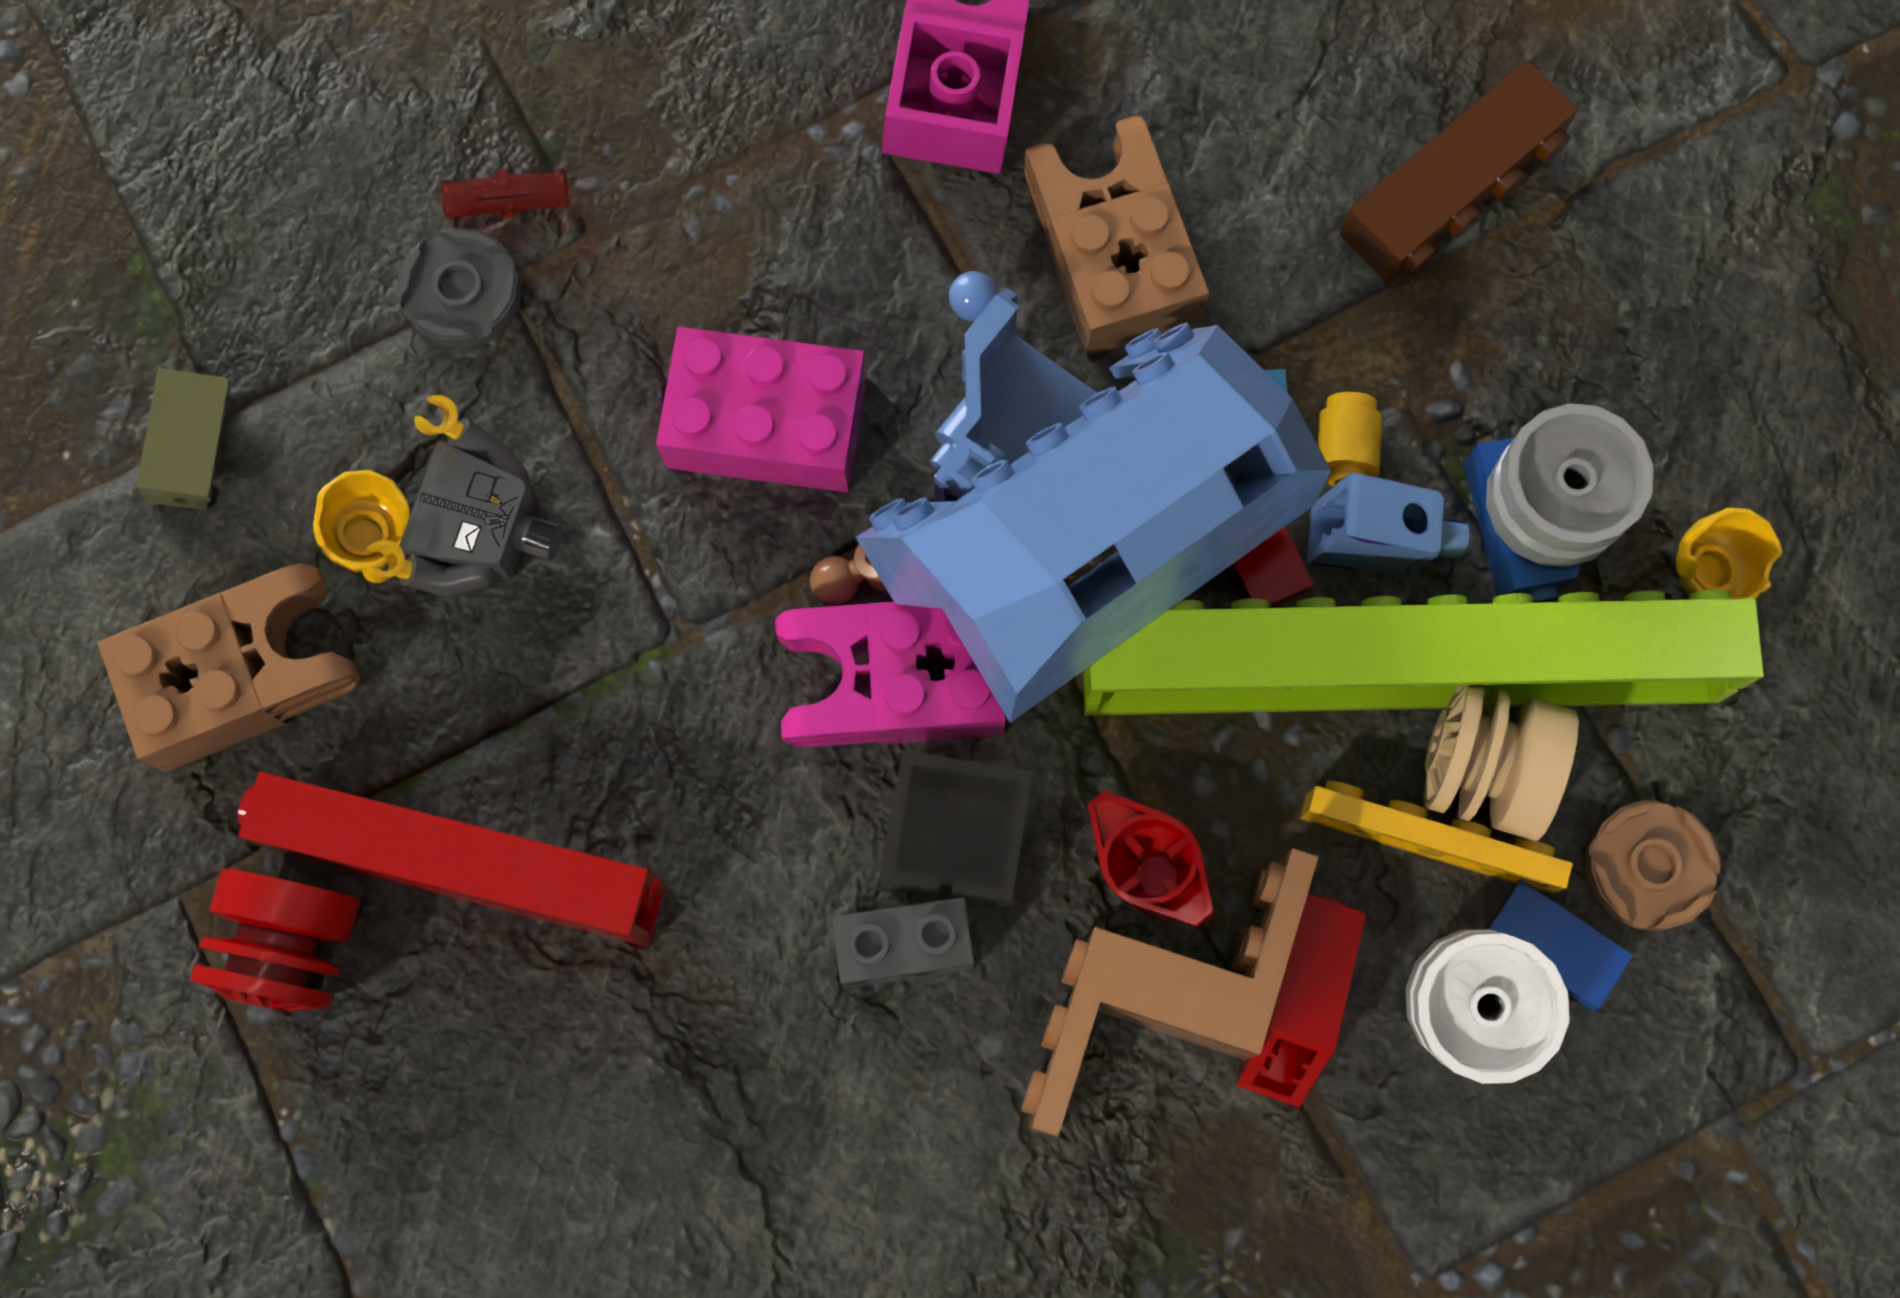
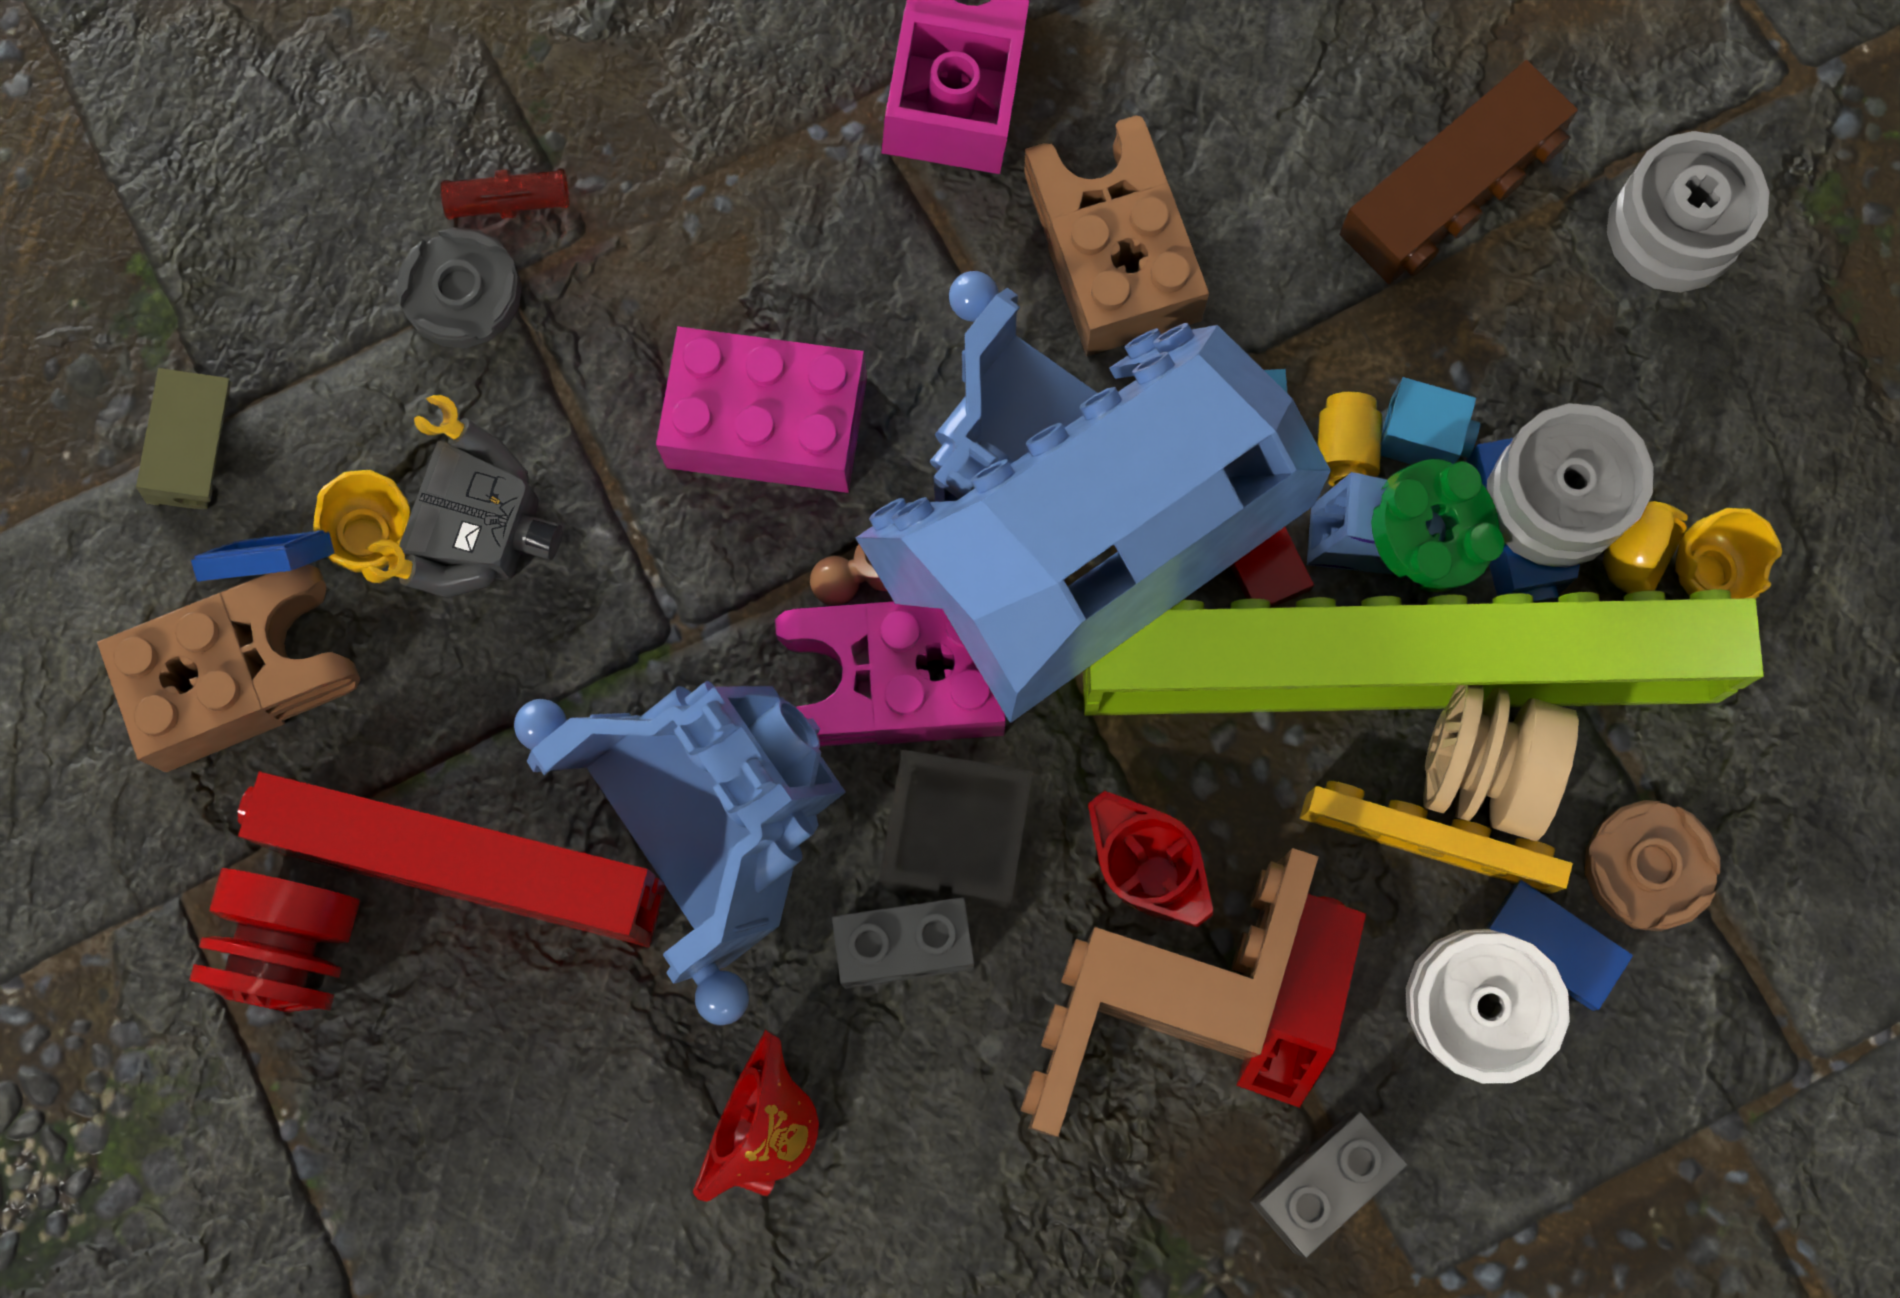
none -> blue tile [191,530,335,582]
none -> medium blue piece [514,681,846,1025]
none -> red hat [692,1029,819,1202]
none -> dark grey brick [1249,1112,1407,1258]
none -> green plate [1371,459,1504,592]
none -> dark azure brick [1381,377,1480,464]
none -> yellow hair [1603,501,1688,594]
none -> light grey wheel [1607,131,1770,293]

